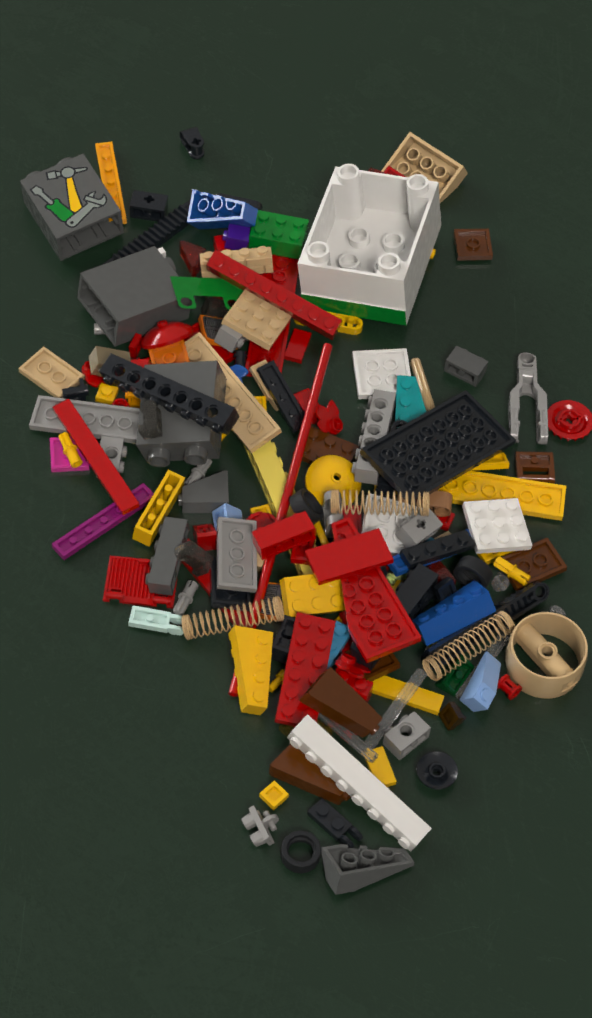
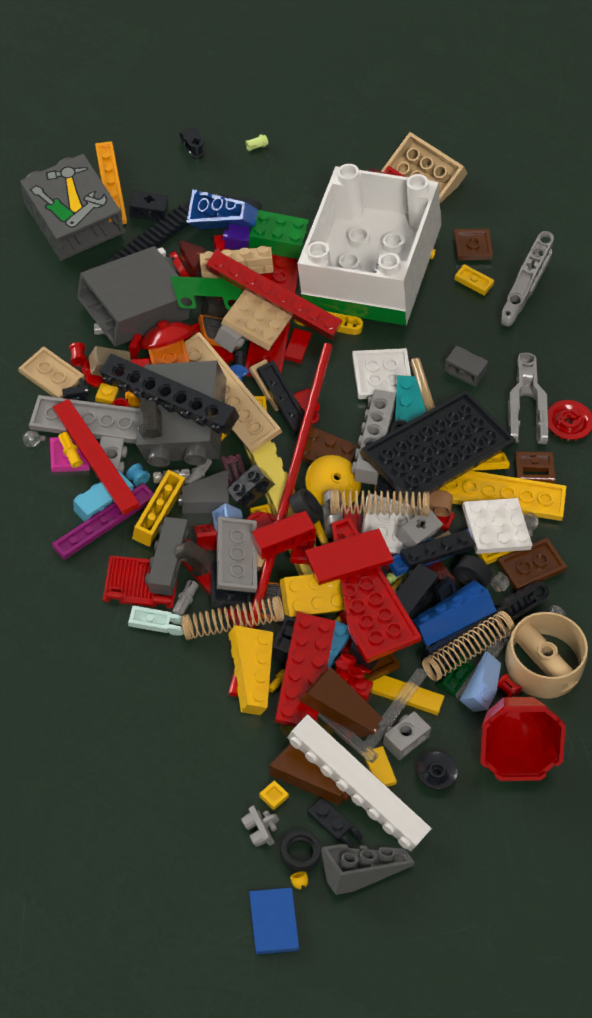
red plate [316,400,343,435] -> none
dark brown tile [438,701,466,730] -> none
yellow axle [493,556,531,586] -> none
none -> clear piece [22,431,46,447]
none -> red bush [69,342,87,367]
none -> medium azure brick [73,470,133,522]
none -> dark azure wheel [126,463,150,487]
none -> light grey axle [153,468,190,483]
none -> red tile [170,251,191,277]
none -> clear pink tile [221,454,245,487]
none -> black brick [227,464,275,510]
none -> yellowish green pin [245,134,268,151]
none -> blue tile [249,888,299,955]
none -> yellow hinge [290,871,308,889]
none -> yellow plate [454,264,494,296]
none -> red piece [480,697,566,781]
none -> light grey piece [501,231,554,327]
none -> clear piece [523,513,539,537]

